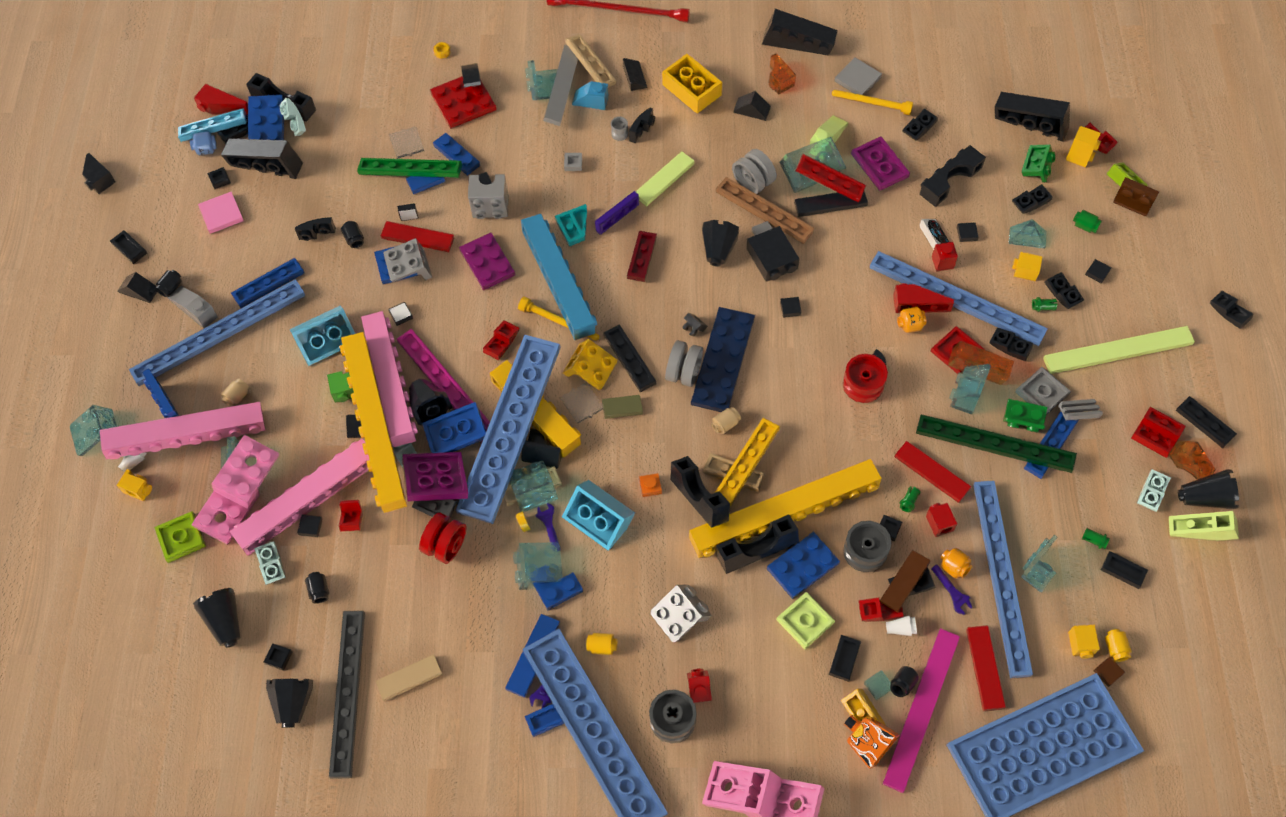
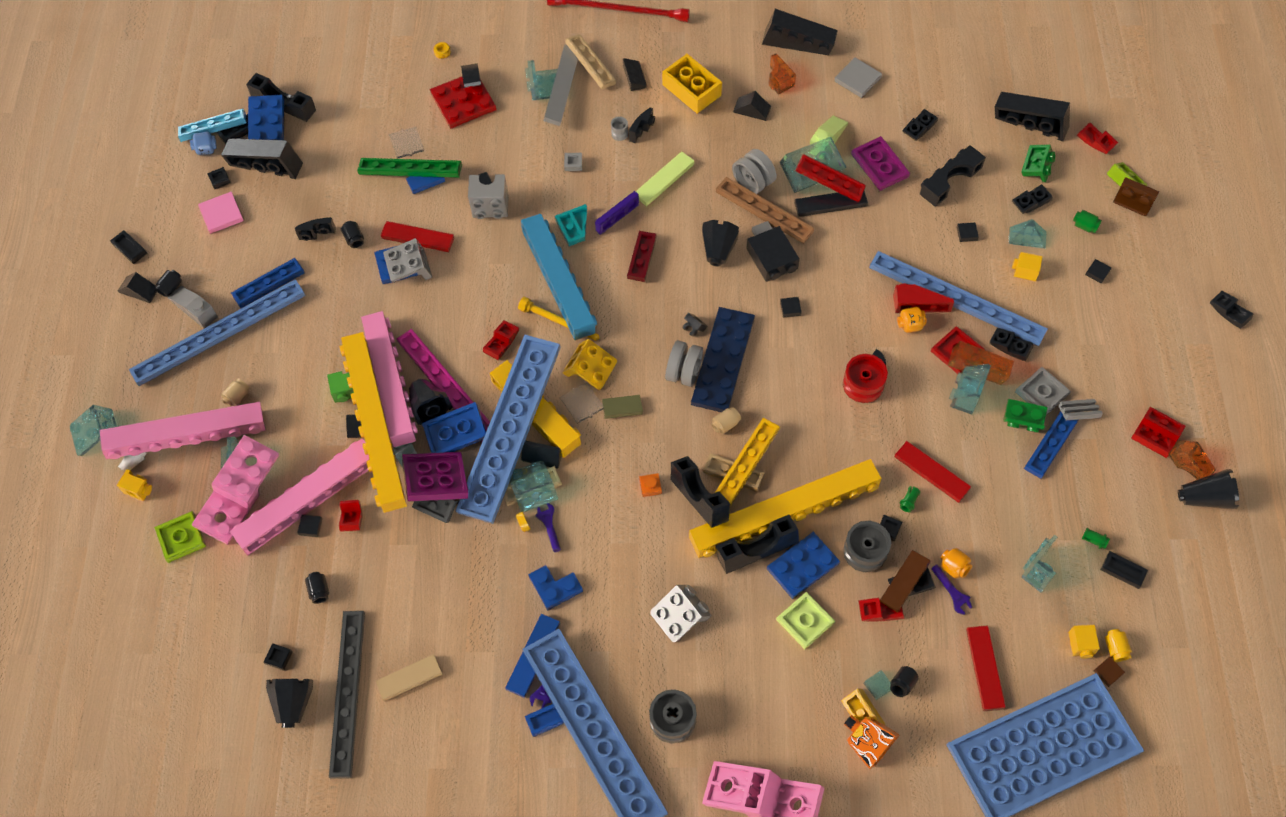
black slope [82,153,116,194] -> none
blue plate [142,369,179,418] -> none
black cone [193,588,240,648] -> none
red slope [194,84,248,115] -> none
light aqua slope [254,541,286,585] -> none
light aqua slope [280,98,306,136] -> none
medium azure slope [289,306,355,366] -> none
white tile [388,302,413,326] -> none
tile [397,203,419,221] -> none
red wheel [419,512,467,564] -> none
blue plate [433,133,480,176] -> none
magenta plate [459,232,516,290] -> none
clear light blue bracket [513,542,563,590] -> none
black tile [528,428,547,445] -> none
medium azure slope [562,480,635,550] -> none
dark azure slope [572,81,609,110] -> none
yellow brick [586,633,618,655] -> none
black tile [603,324,656,392] -> none
red bracket [687,668,712,703] -> none
black tile [829,635,861,682] -> none
yellow piece [832,90,913,116] -> none
dark pink tile [882,628,960,793] -> none
white cone [886,616,917,636] -> none
dark green tile [916,414,1077,473] -> none
slope [919,219,949,250] -> none
red brick [926,503,957,537] -> none
red brick [932,242,958,272] -> none
medium blue plate [973,481,1033,678] -> none
green pin [1032,297,1057,312] -> none
yellowish green tile [1043,326,1195,374] -> none
black slope [1044,272,1084,309] -> none
yellow brick [1066,126,1101,168] -> none
light aqua slope [1137,469,1171,512] -> none
yellowish green slope [1169,511,1239,541] -> none
black tile [1176,396,1237,448] -> none

